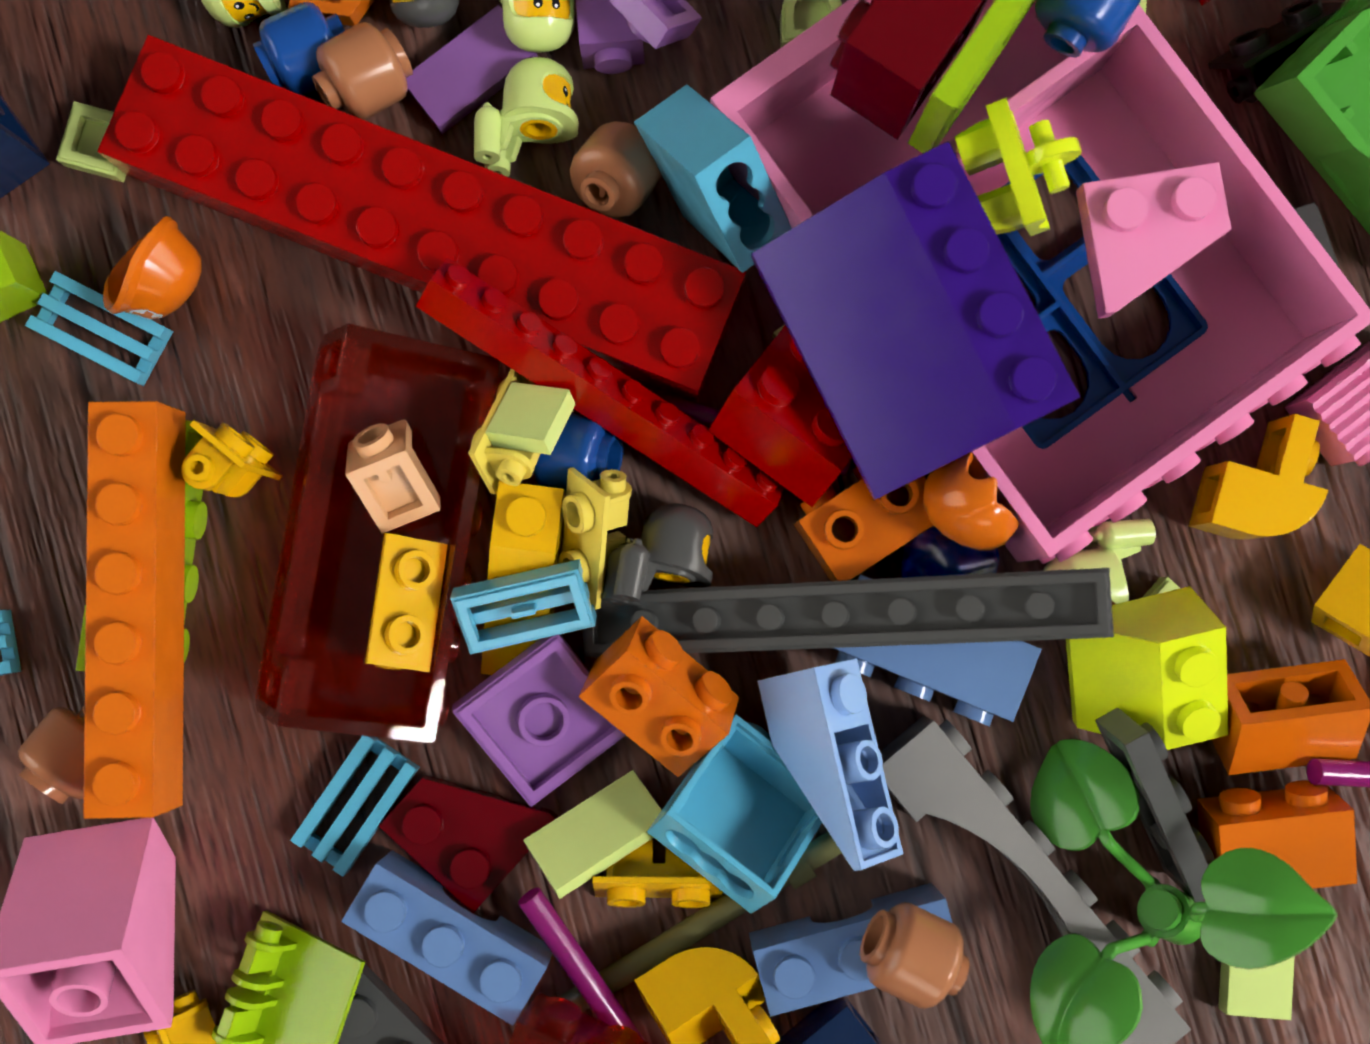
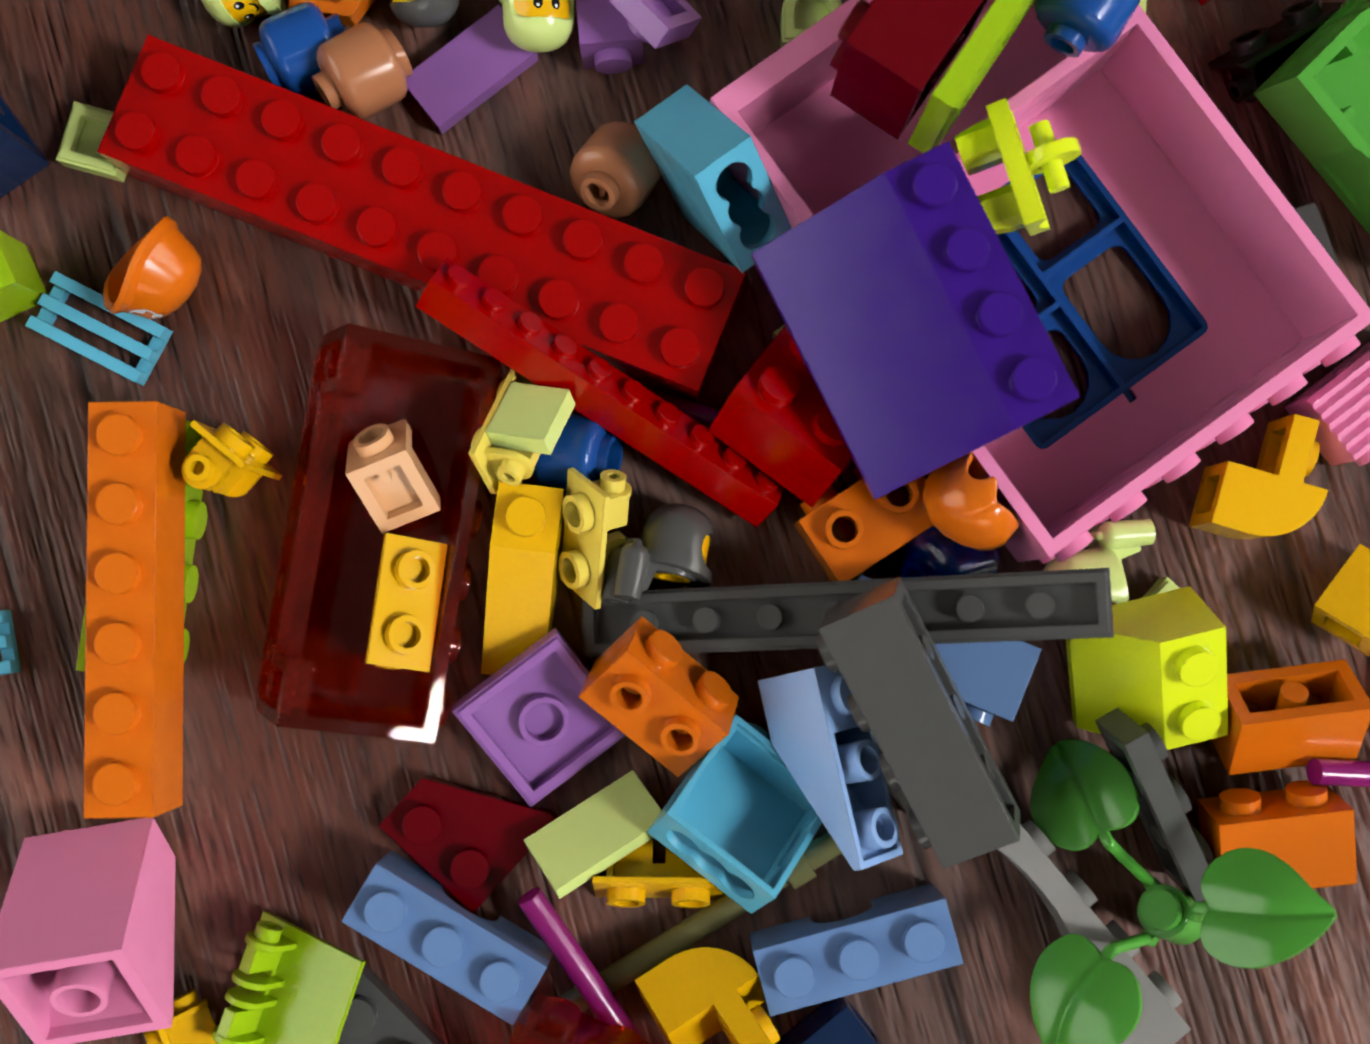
nougat head [18,705,85,804] -> none
medium azure tile [290,731,420,877] -> none
medium azure tile [450,559,597,654] -> none
yellowish green piece [474,57,579,177] -> none
nougat head [860,902,969,1009] -> none
bright pink wing [1076,162,1231,319] -> none
yellowish green tile [1218,956,1295,1020] -> none
none -> dark grey brick [816,577,1020,869]

